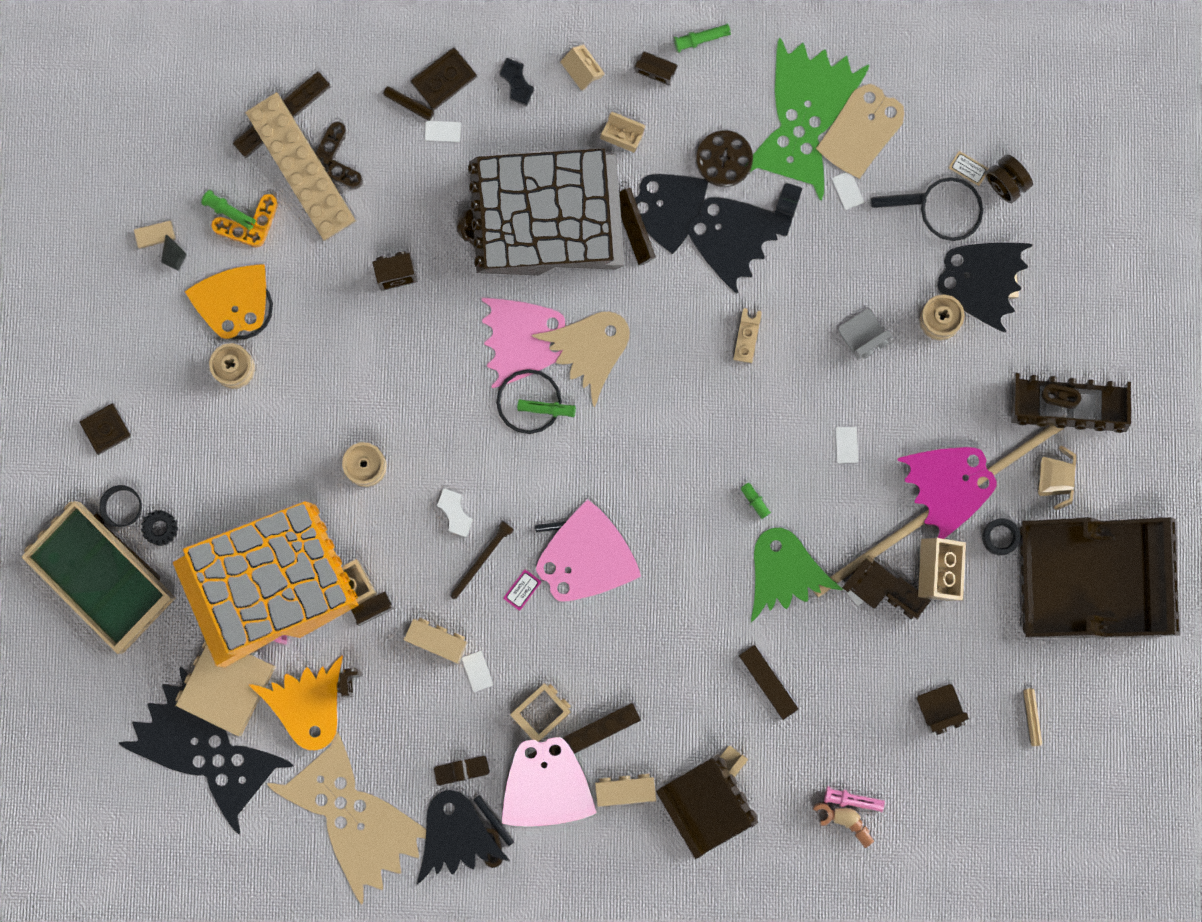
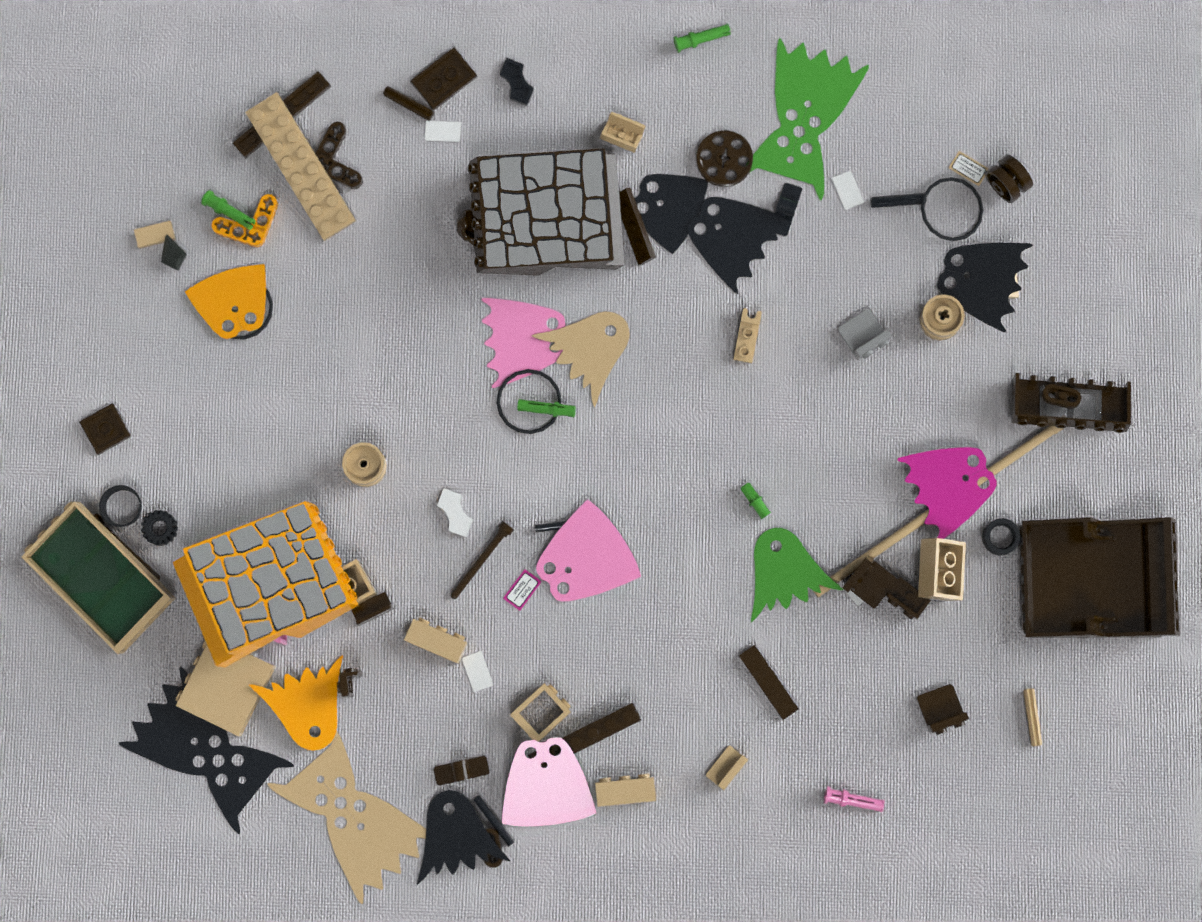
tan wheel [209,343,255,389] -> none
dark brown brick [372,251,418,291] -> none
tan panel [561,45,605,90] -> none
dark brown panel [635,52,678,86] -> none
dark brown panel [655,754,758,860] -> none
piece [812,802,874,848] -> none
tan piece [816,84,904,179] -> none
white sticker [836,427,858,463] -> none
tan piece [1038,446,1077,510] -> none

